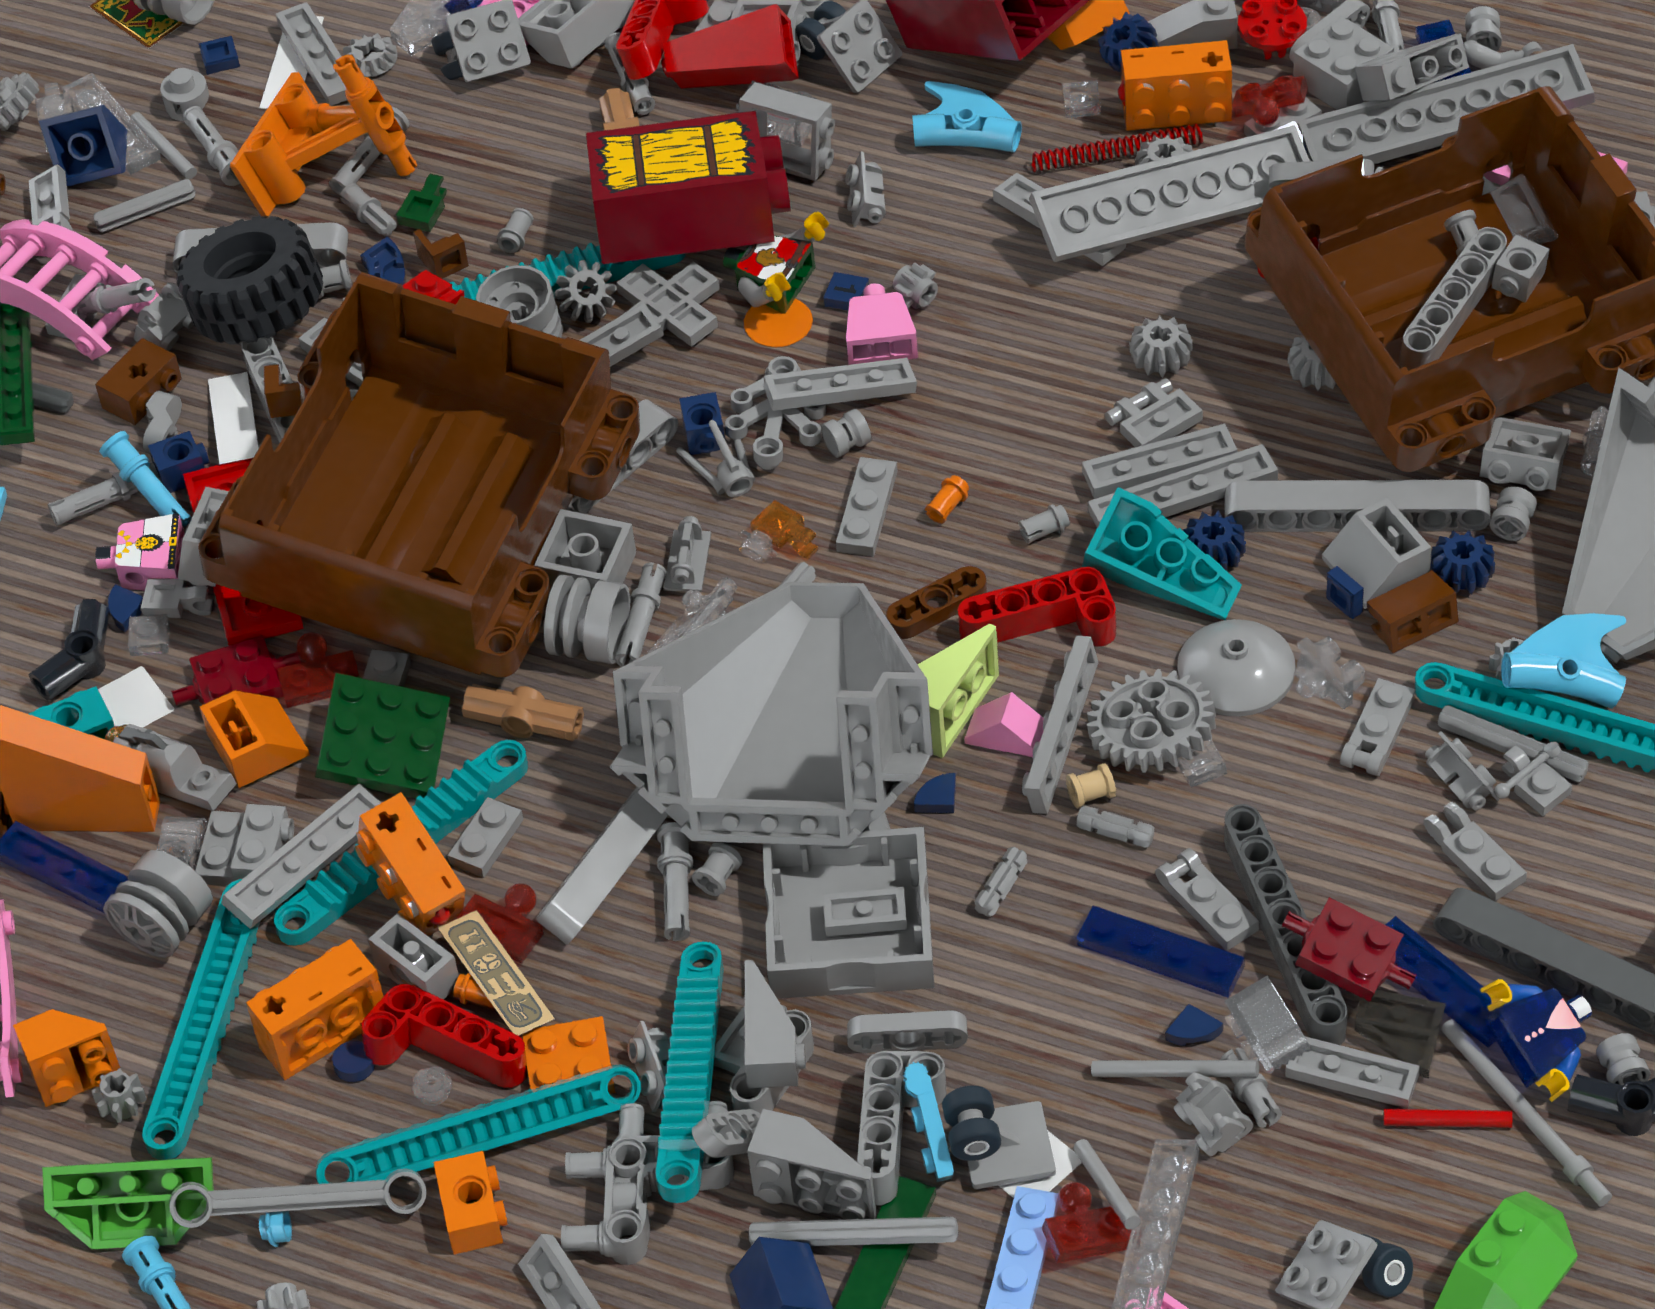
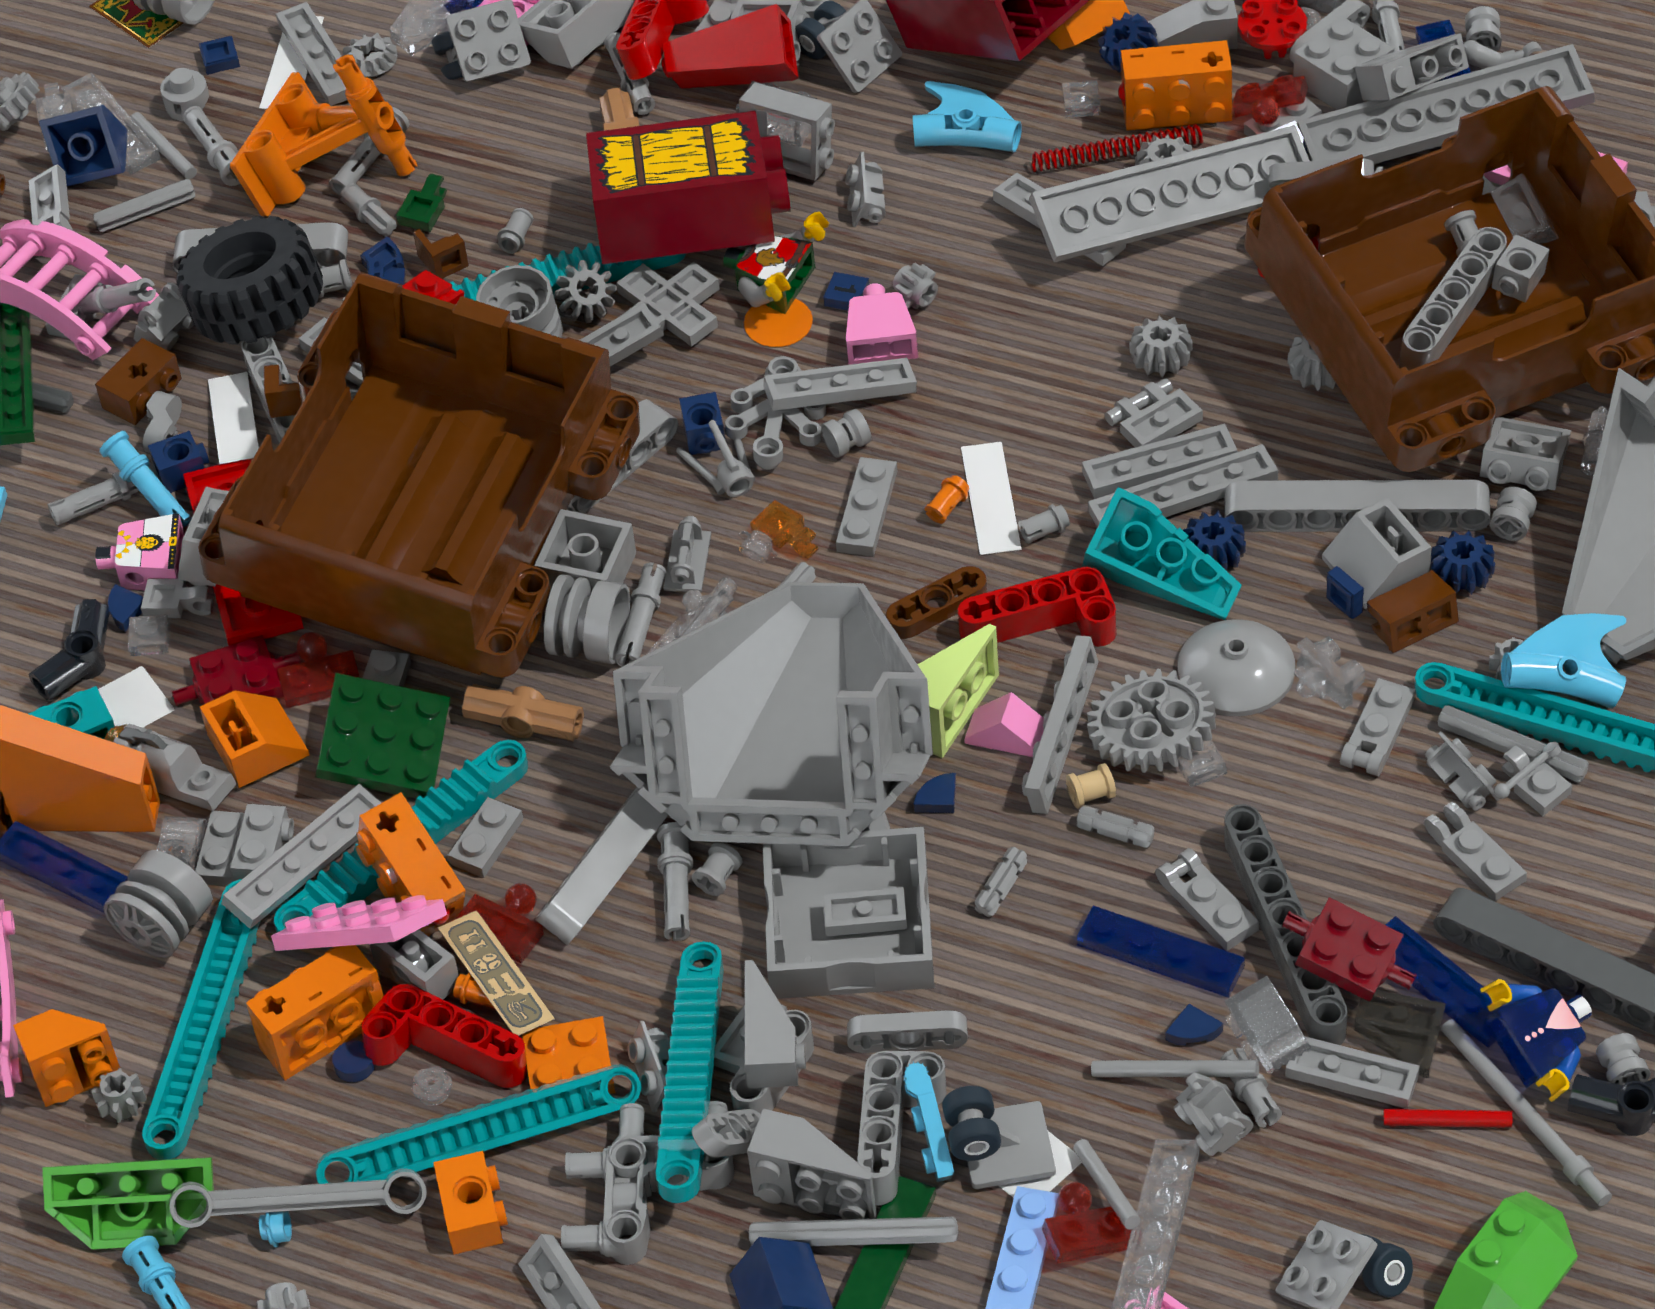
none -> bright pink plate [271,895,447,951]
none -> white sticker [961,442,1022,555]

